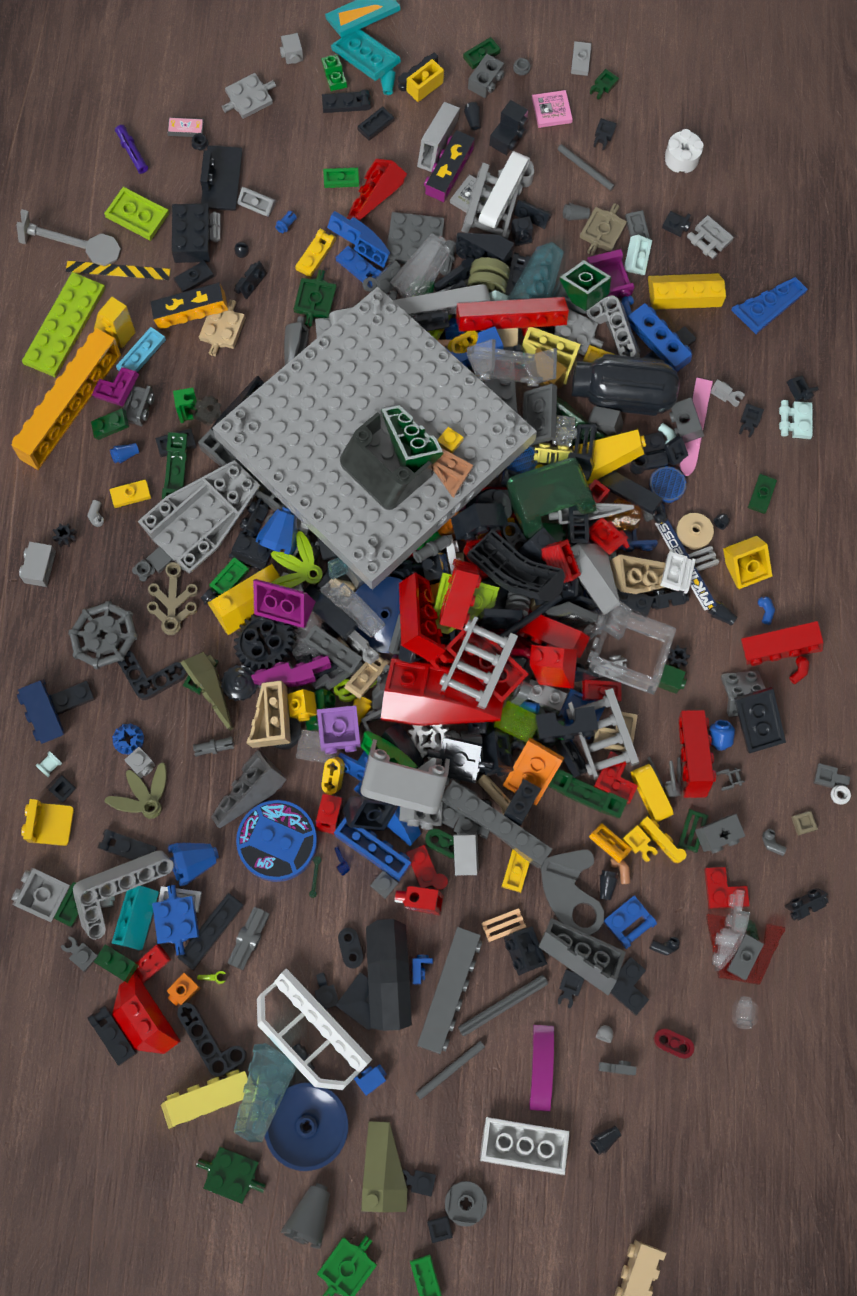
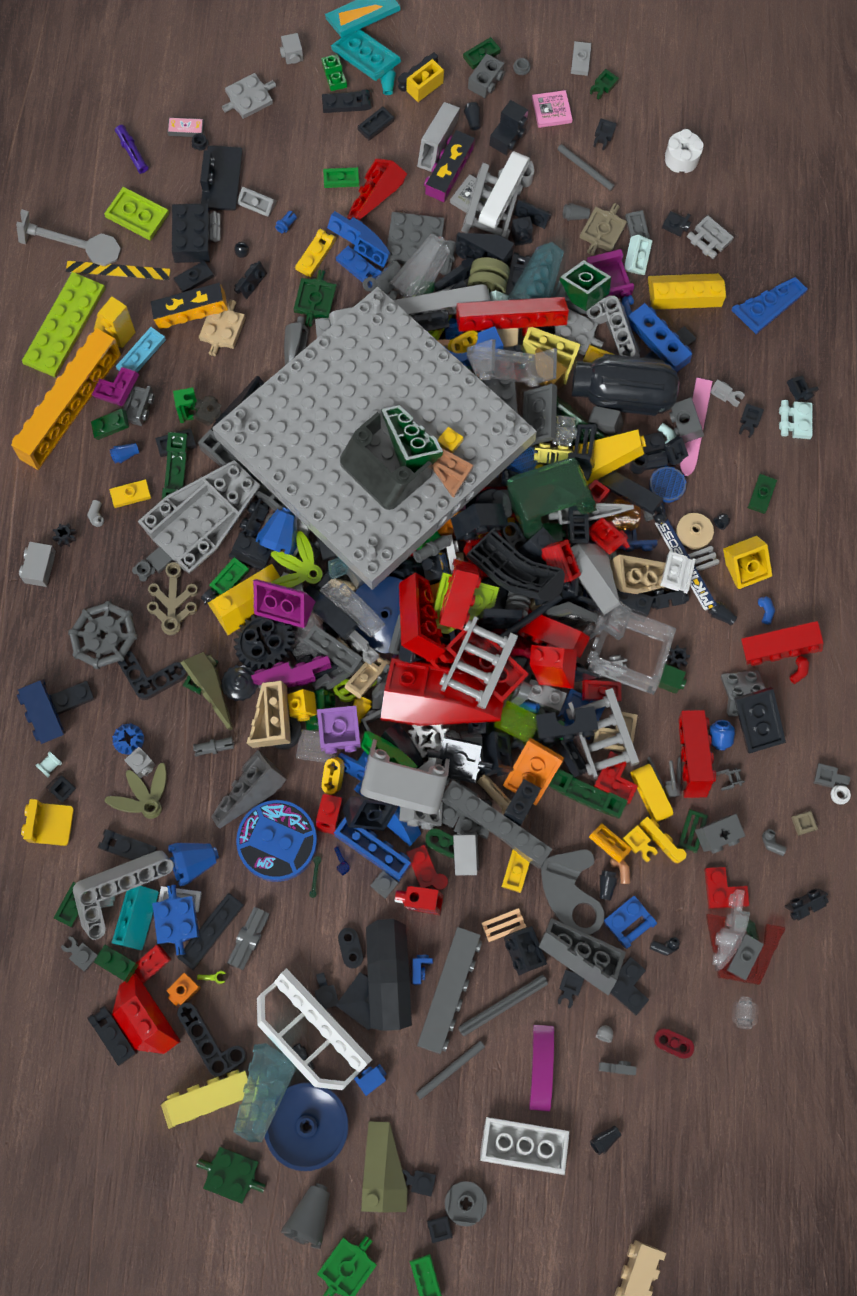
light grey plate [11,868,70,922] -> none

